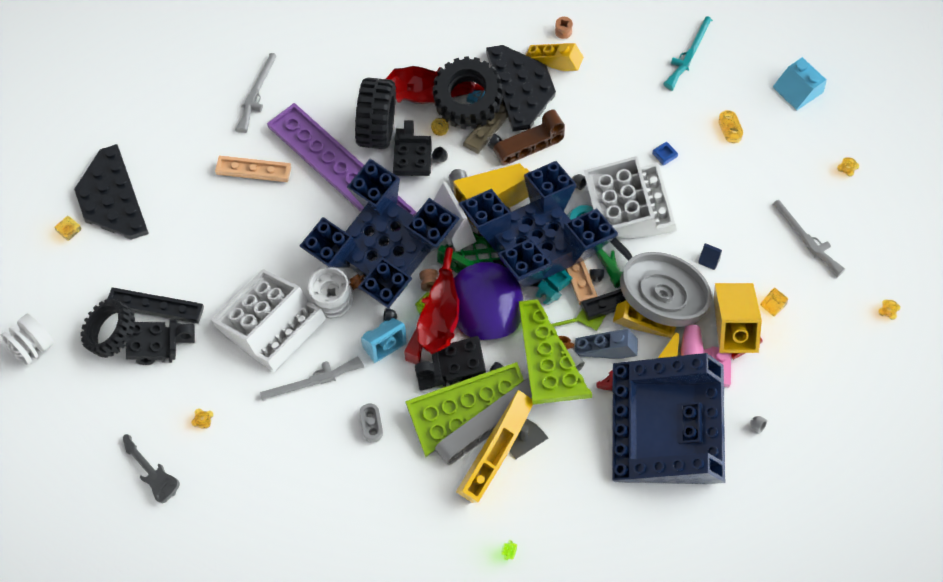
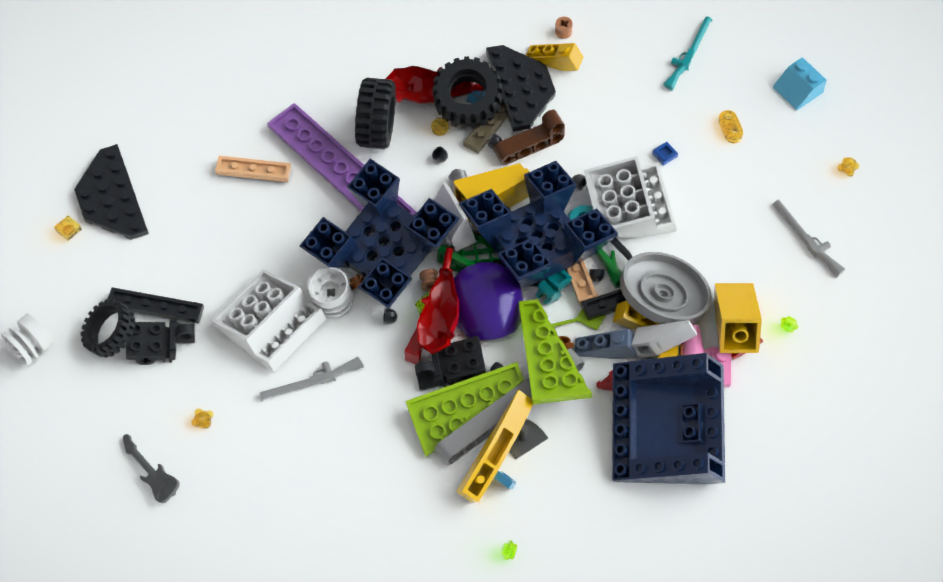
light grey piece [235,53,277,133] -> none
light grey plate [359,403,383,442] -> none
medium azure slope [361,318,407,363] -> none
black plate [393,120,432,176] -> none
dark blue slope [698,243,722,270] -> none
light grey hinge [750,416,768,433] -> none
clear yellow slope [760,287,789,317] -> none
clear yellow plate [878,299,901,320] -> none
none -> dark azure tile [494,471,516,489]
none -> white slope [631,320,697,358]
none -> clear neon green plate [780,316,799,333]

